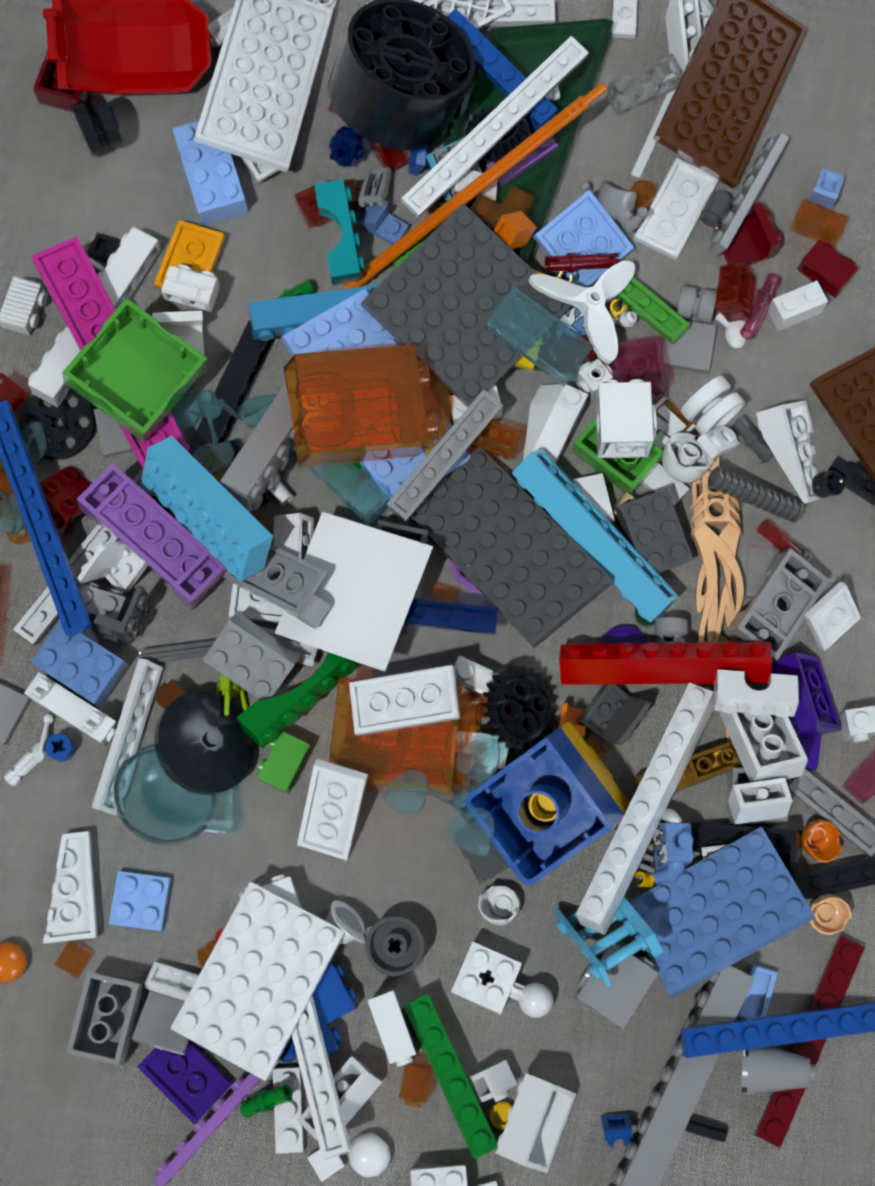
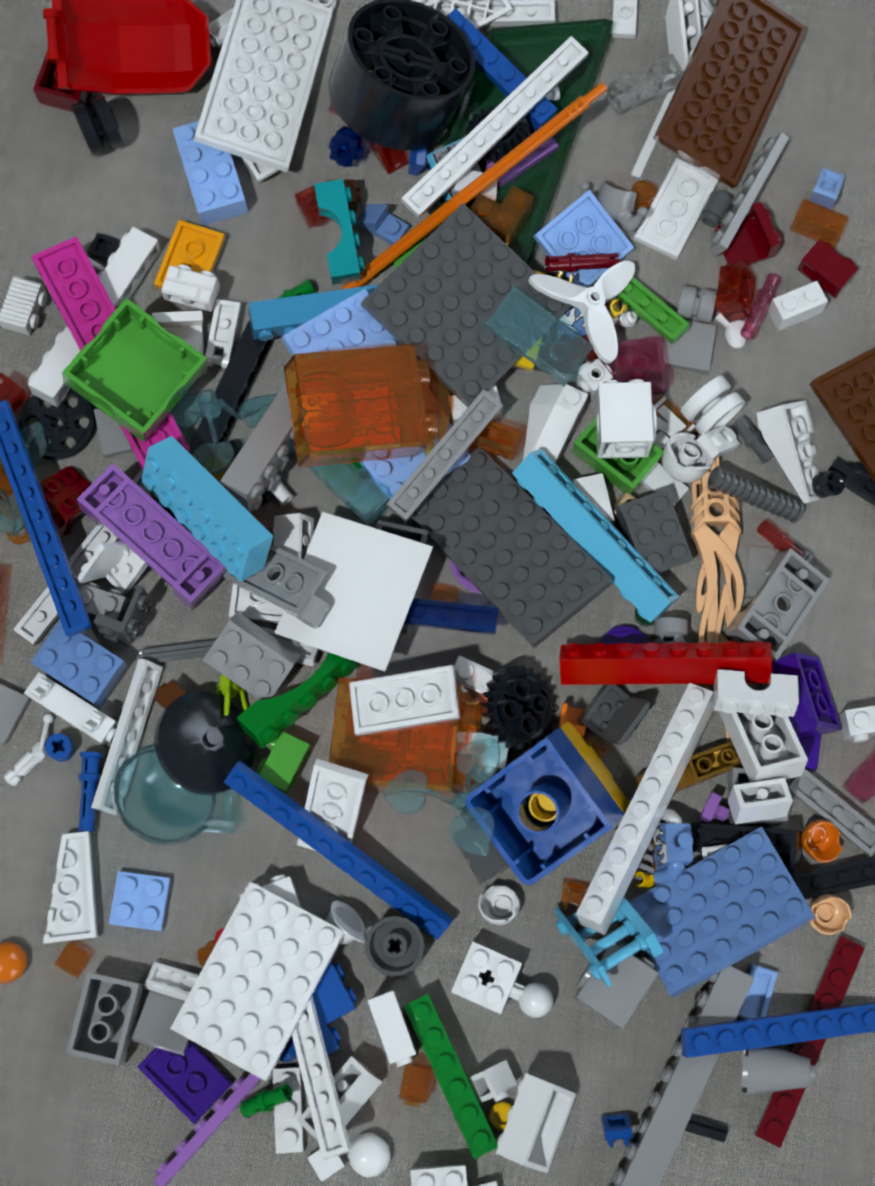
light grey tile [358,167,392,207] -> none
orange panel [493,211,537,249] -> none
white plate [804,581,861,651] -> none
none -> blue pin [78,752,104,832]
none -> white plate [205,299,241,369]
none -> blue plate [224,761,453,940]
none -> clear orange tile [561,879,590,910]
none -> medium lavender tile [698,792,730,823]

